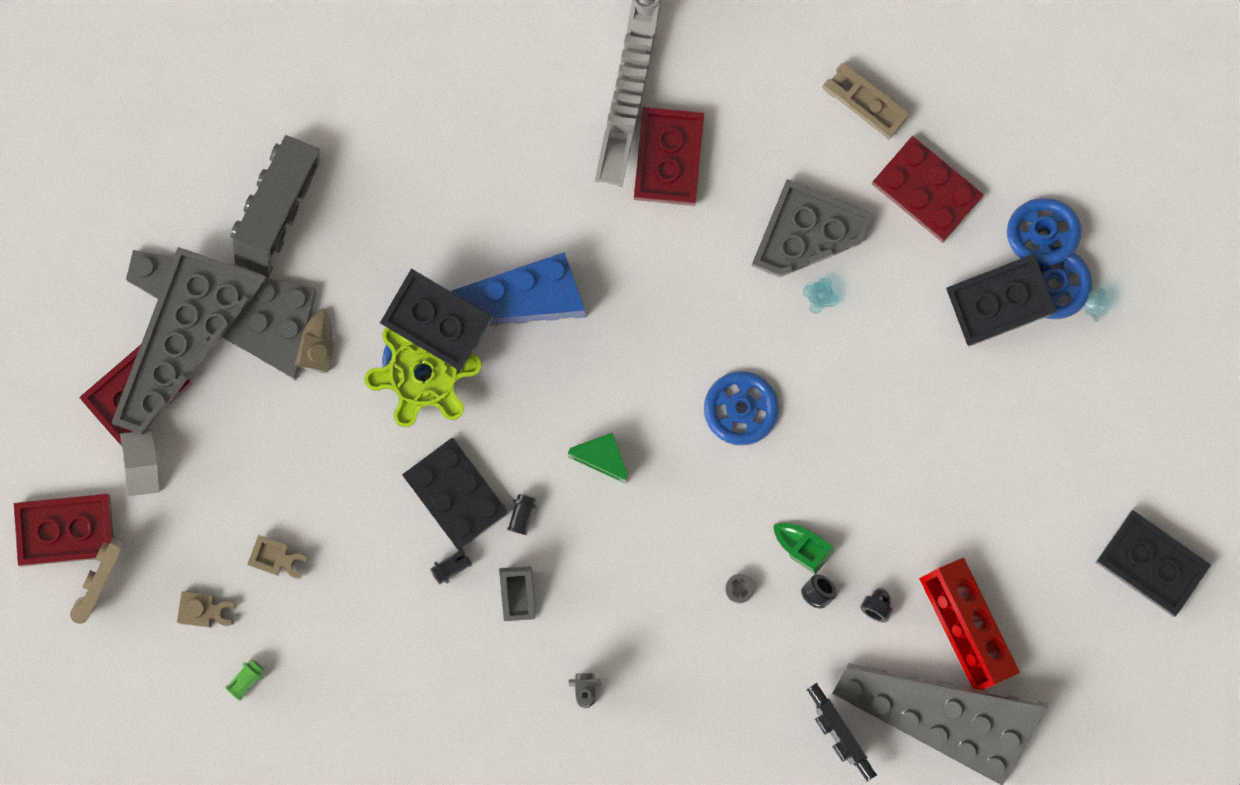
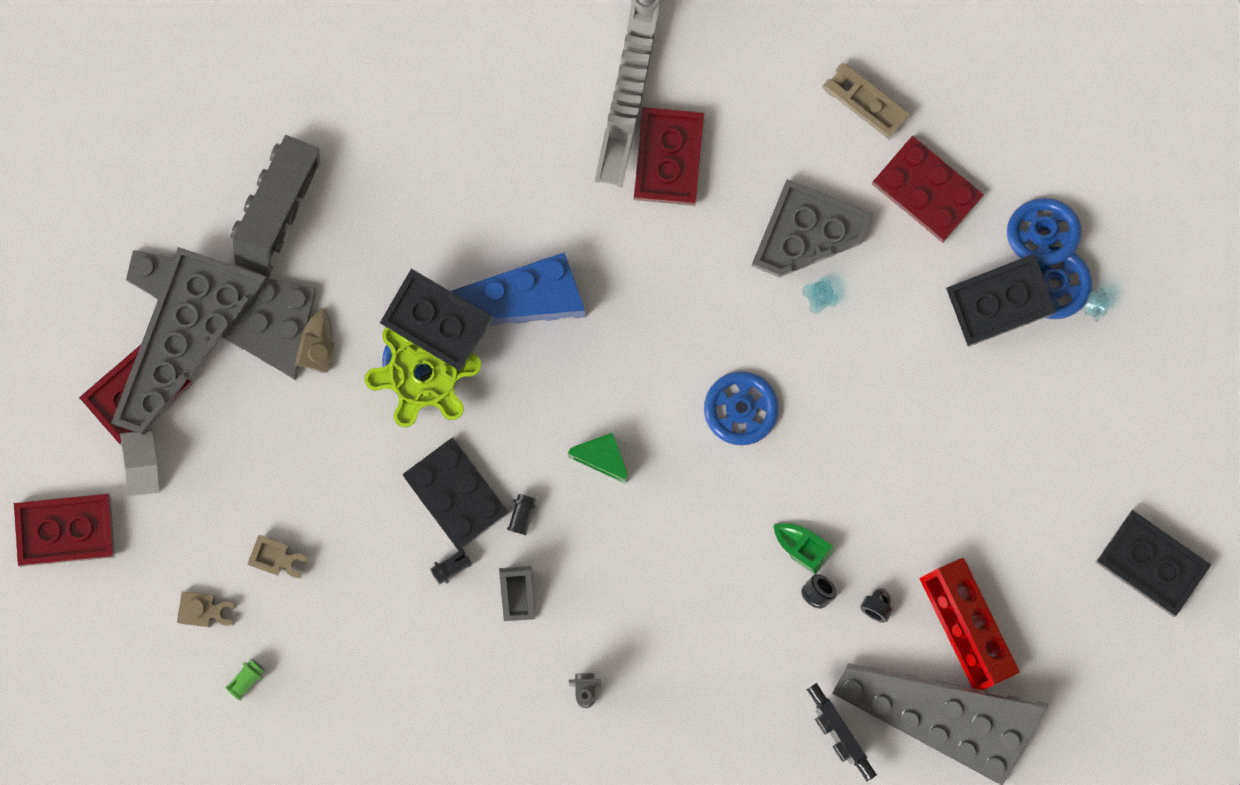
dark tan plate [70,536,125,624] -> none
dark grey bush [725,574,754,604] -> none

